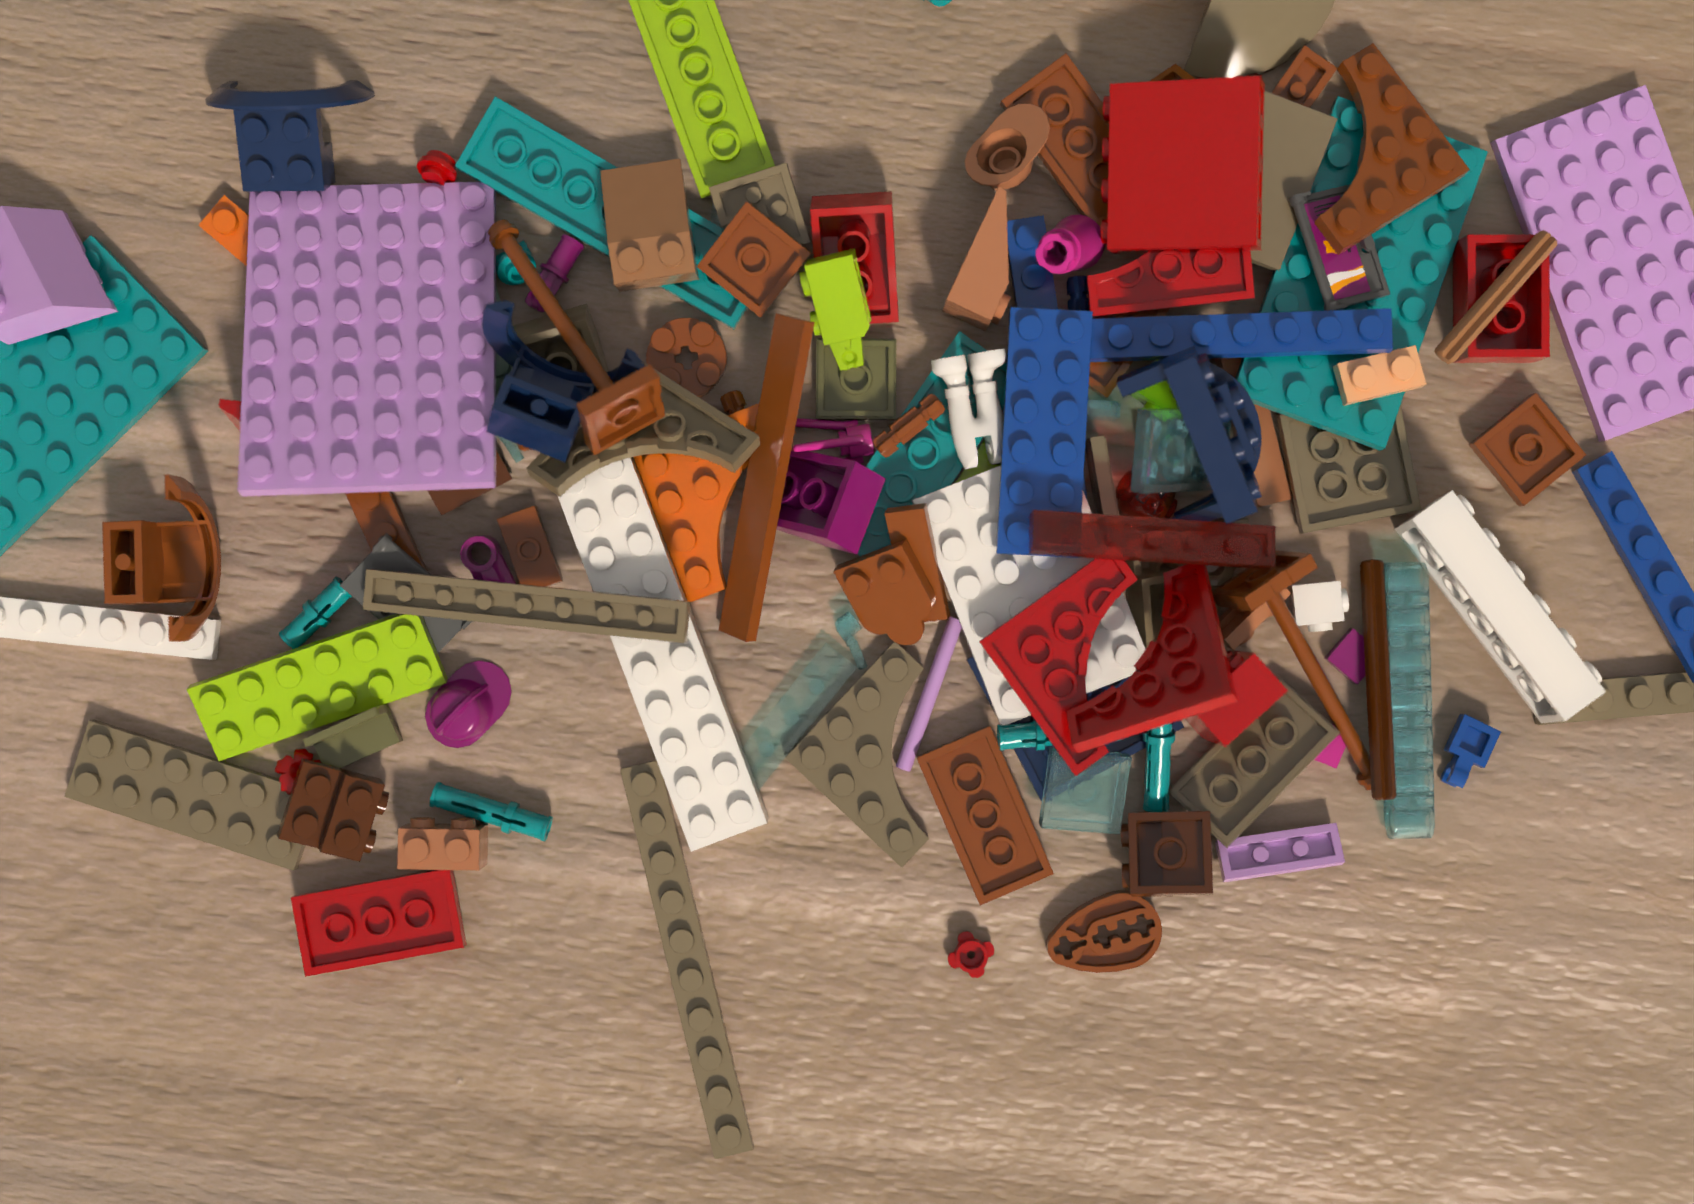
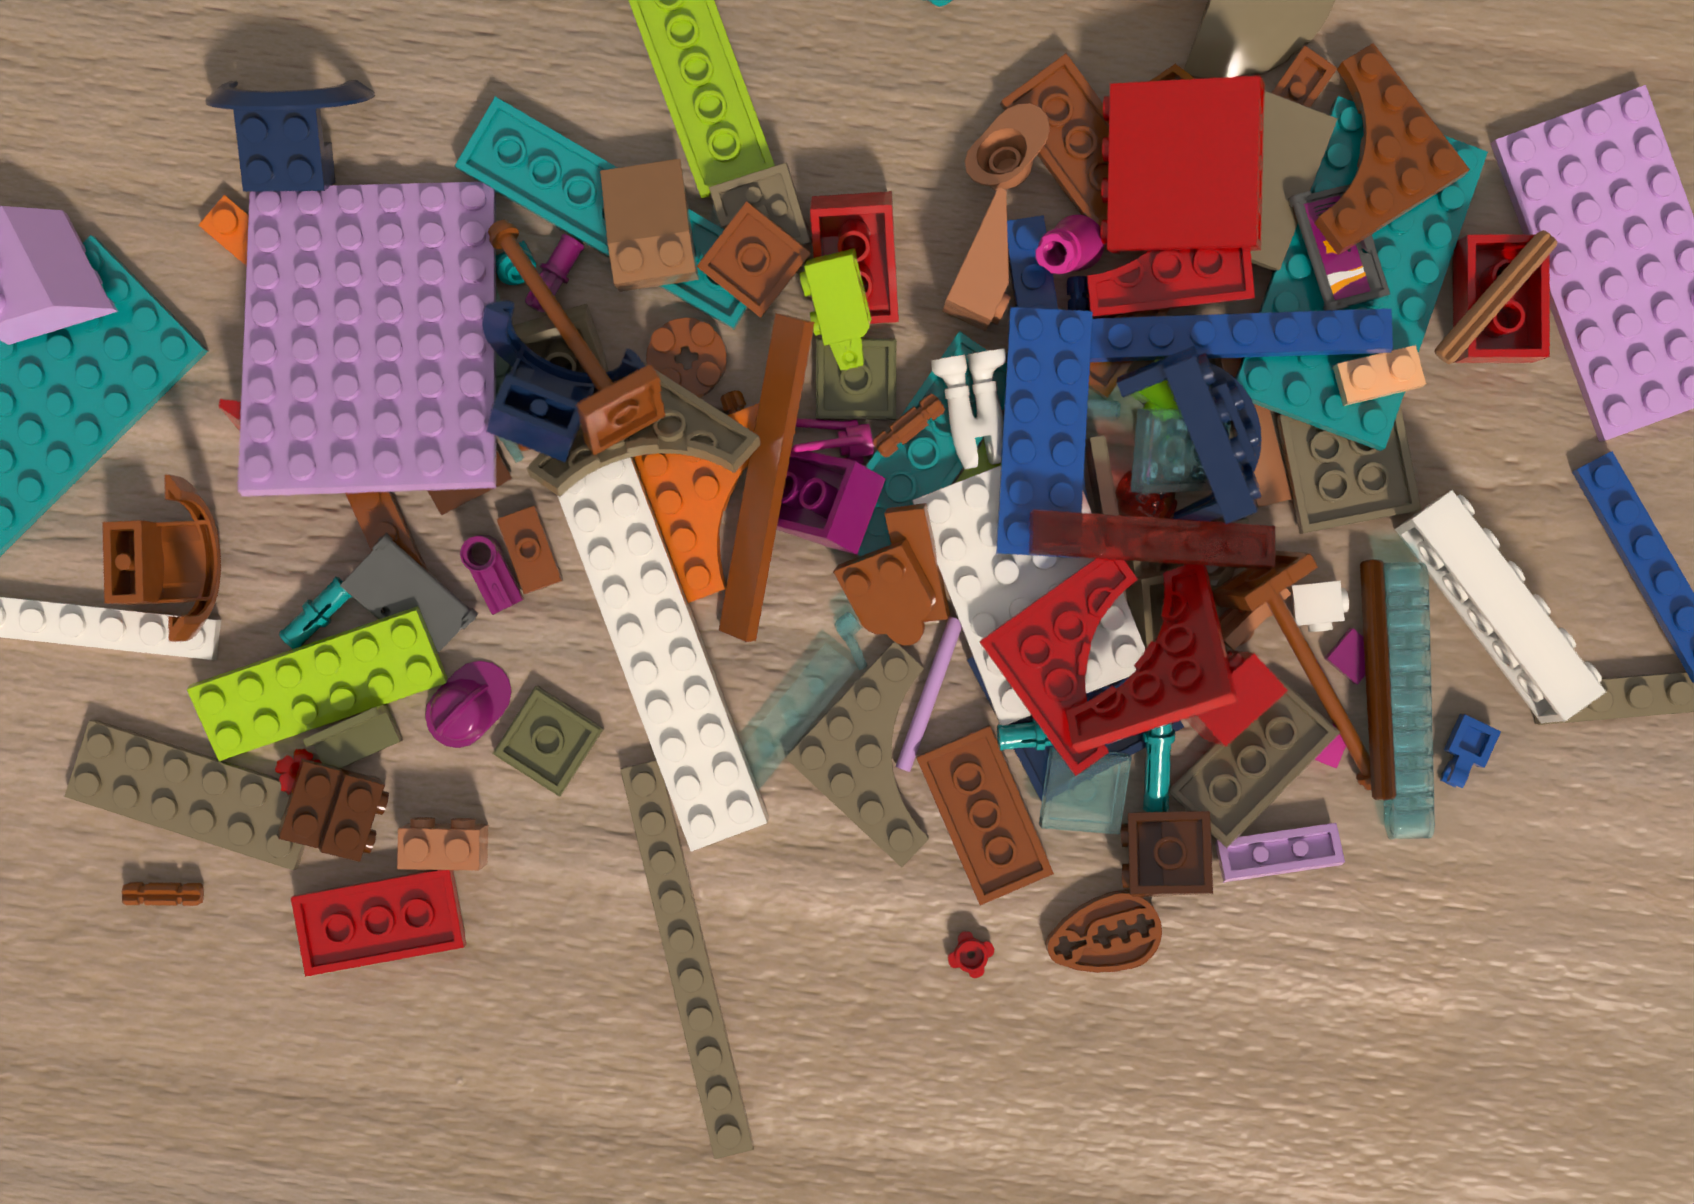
dark tan plate [363,569,691,643] -> none
red plate [417,150,457,186] -> none
teal pin [429,782,553,842] -> none
dark orange plate [1469,393,1586,507] -> none
none -> dark orange axle [122,882,204,906]
none -> olive tile [492,686,605,797]

